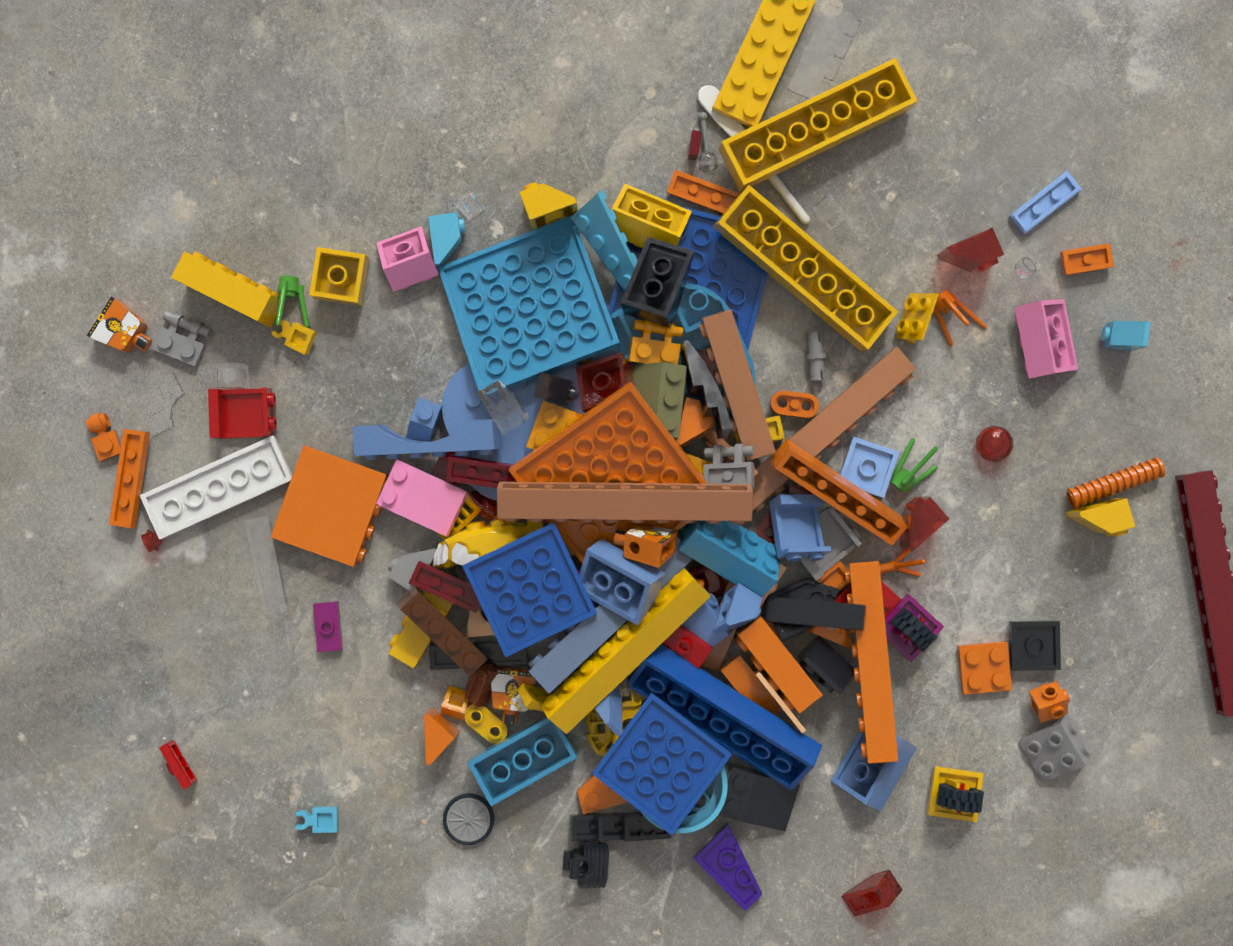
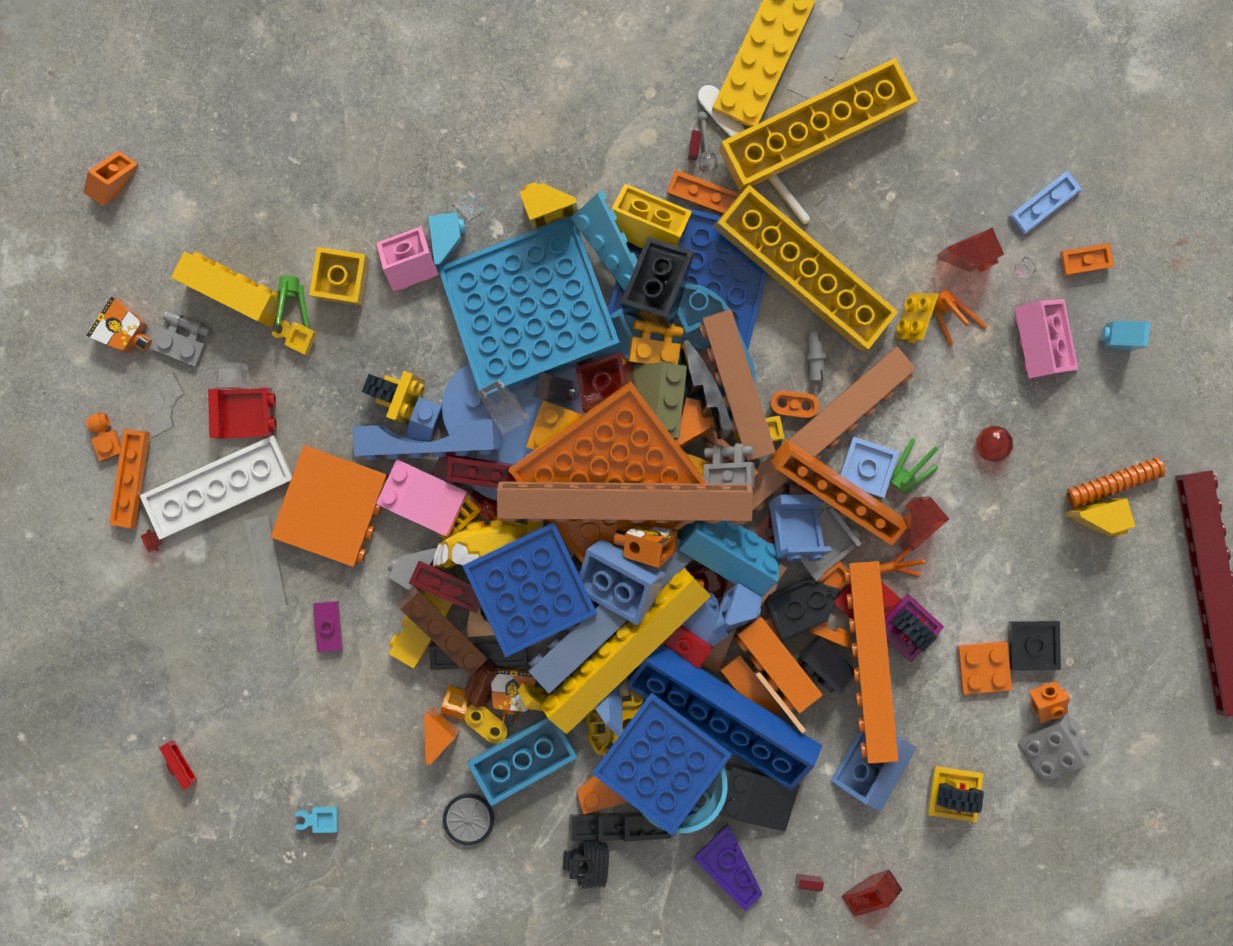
black tile [765,596,867,631] -> none
none -> orange slope [83,151,138,206]
none -> yellow plate [362,371,425,425]
none -> dark red tile [796,874,824,892]

